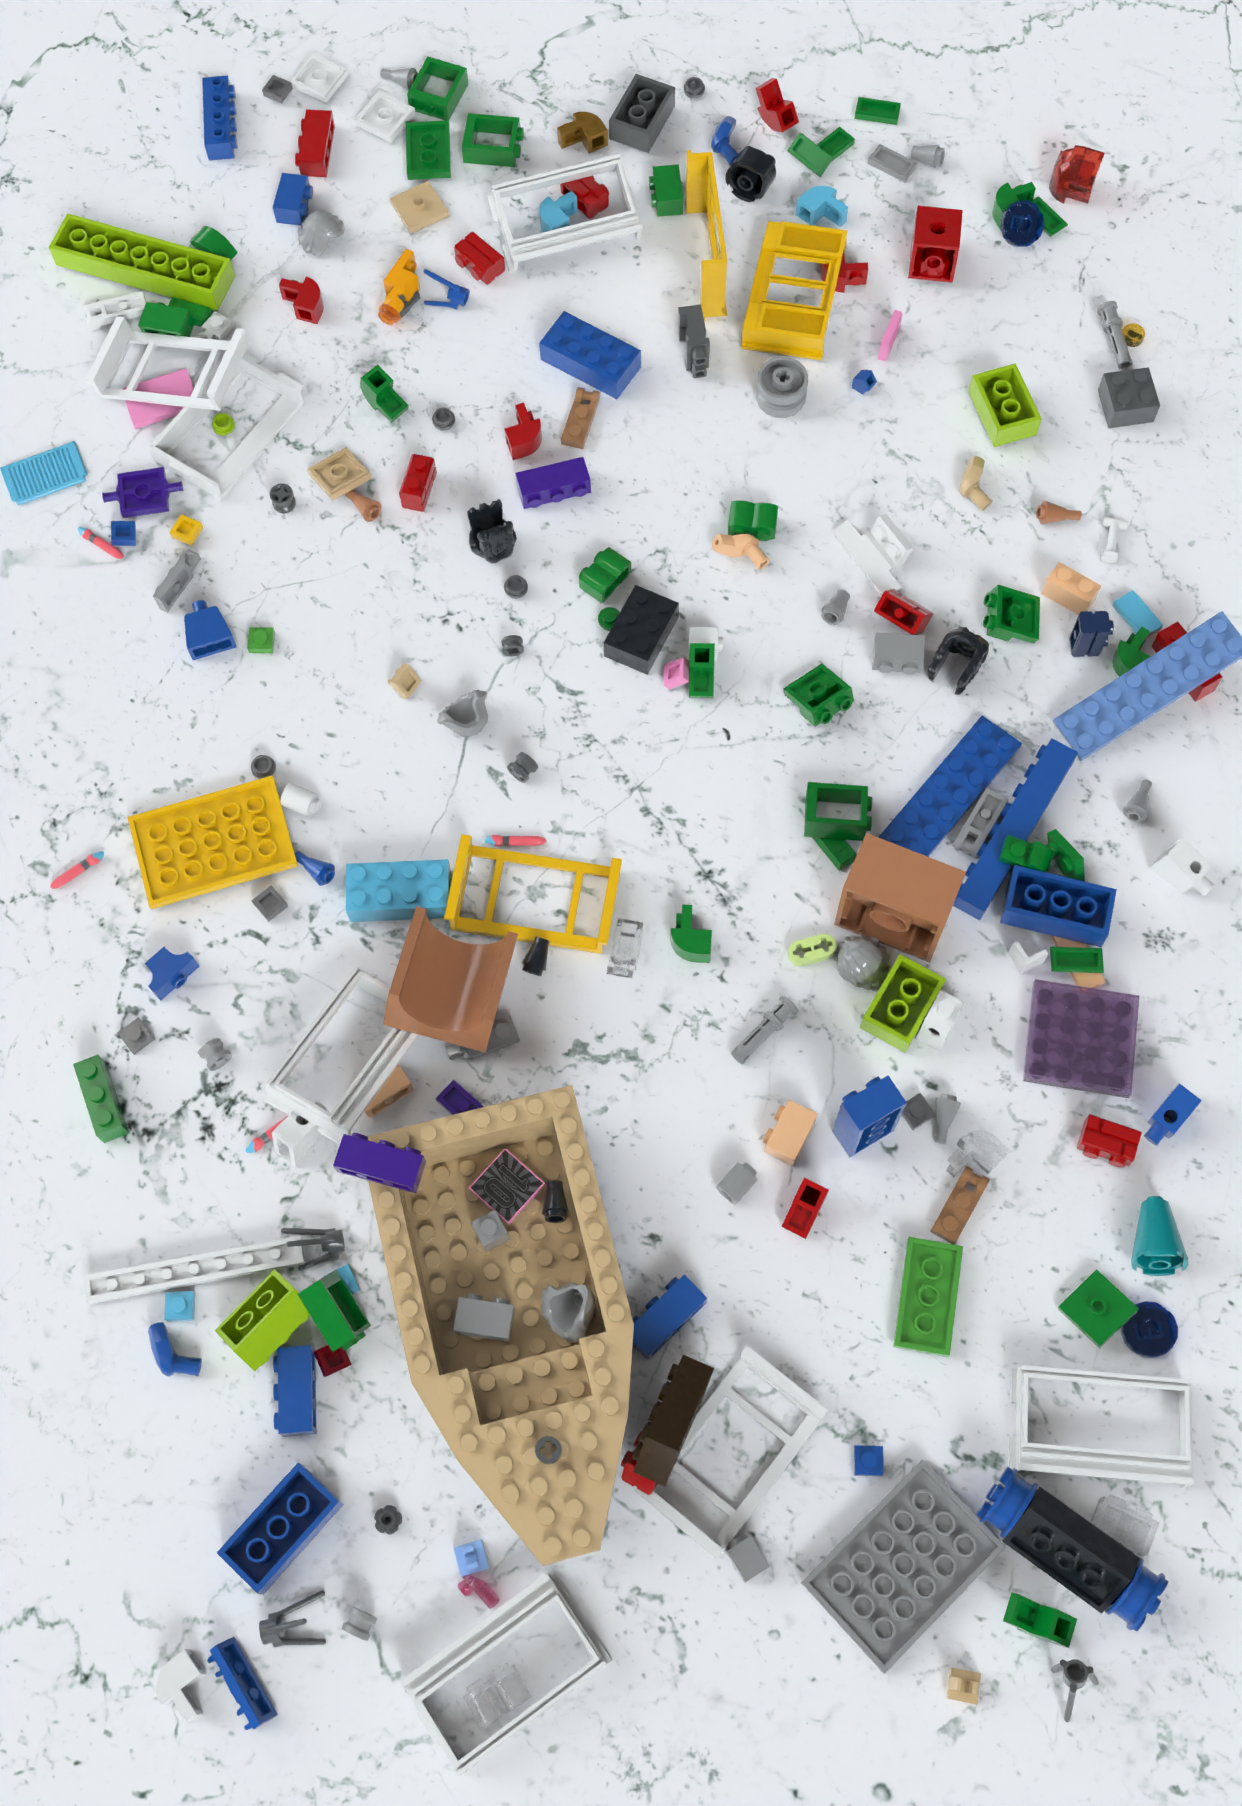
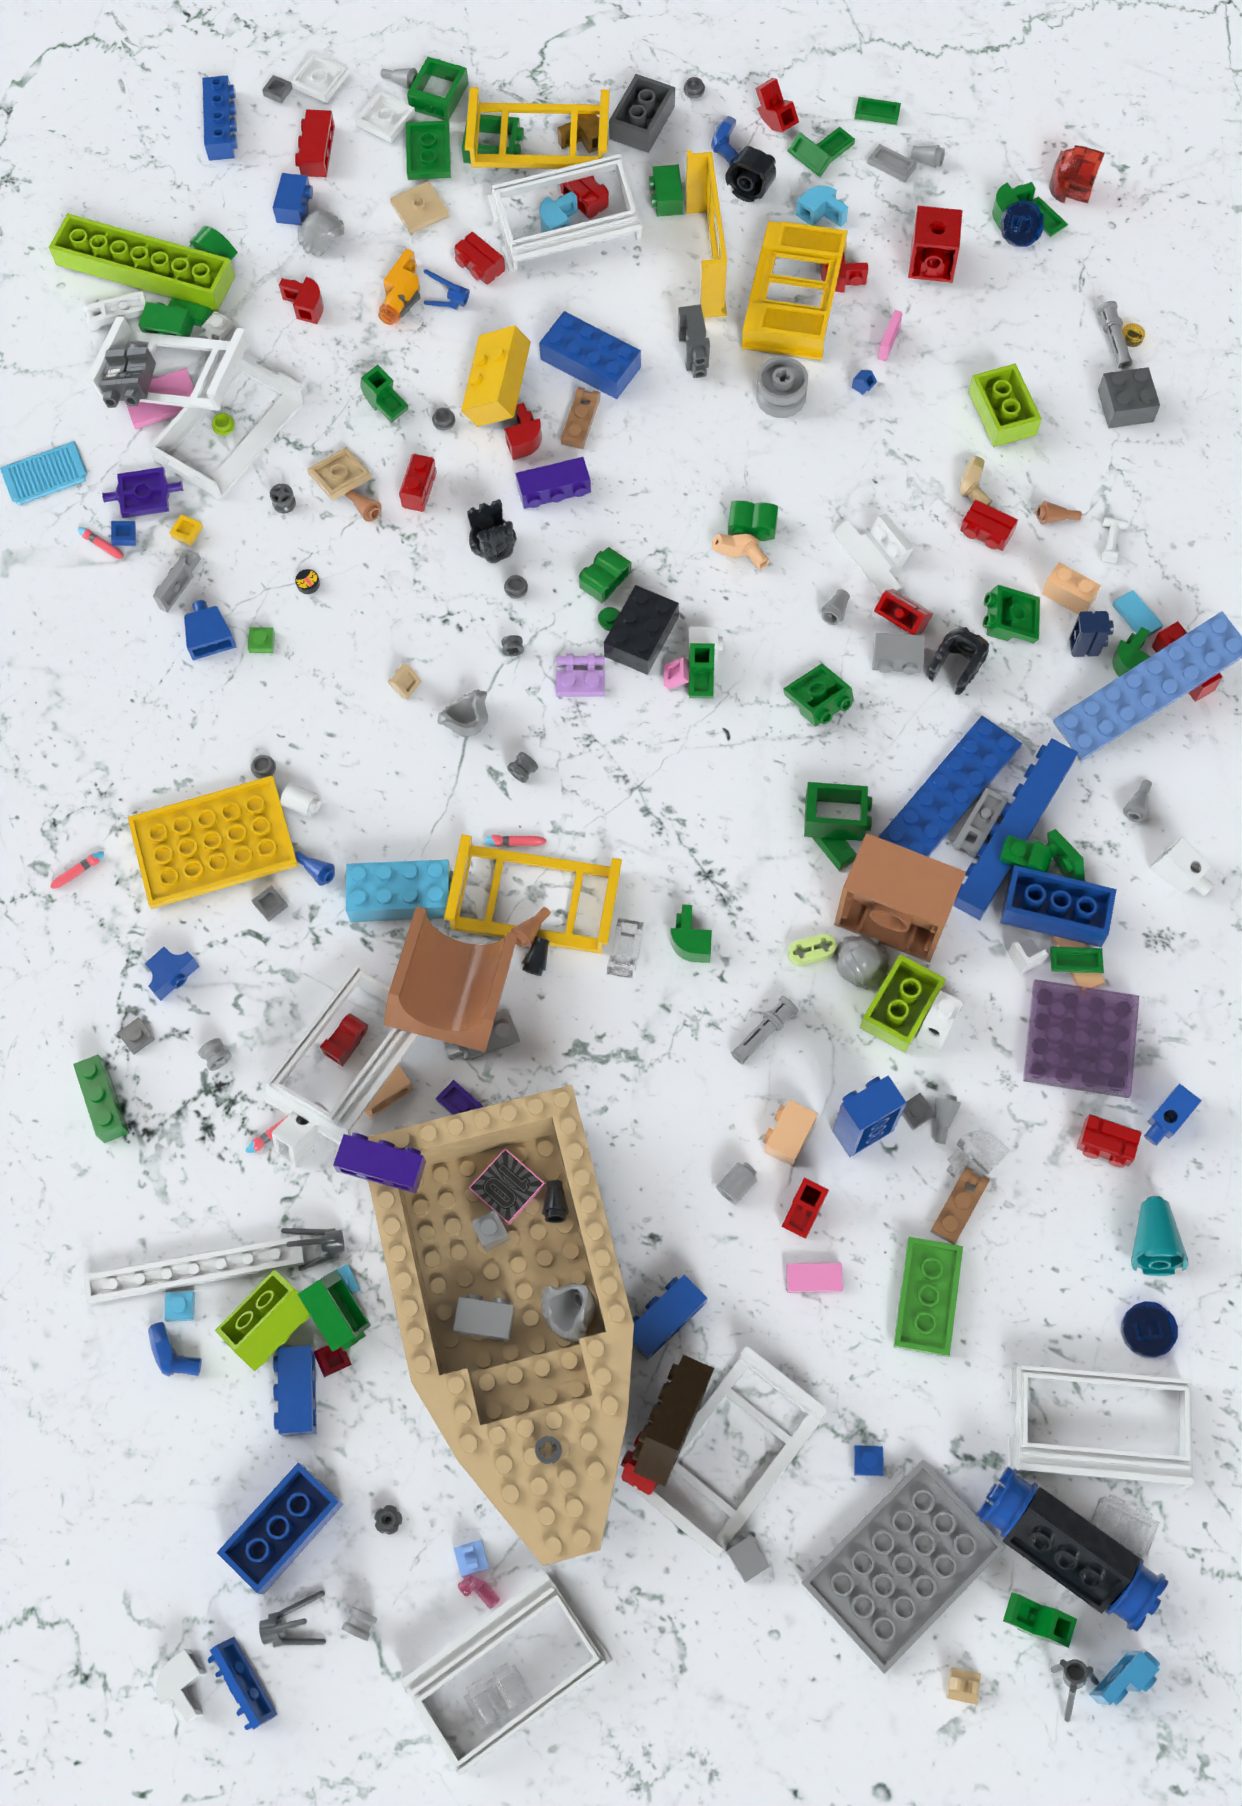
green plate [1058,1269,1139,1349] -> none
none -> dark grey hips [99,347,156,408]
none -> tile [295,569,320,594]
none -> red leg [320,1013,368,1067]
none -> yellow brick [461,325,531,427]
none -> yellow piece [465,87,610,169]
none -> nougat cone [511,907,551,948]
none -> lavender plate [556,653,605,697]
none -> bright pink tile [786,1263,843,1293]
none -> red brick [960,500,1018,551]
none -> dark azure plate [1089,1651,1160,1705]

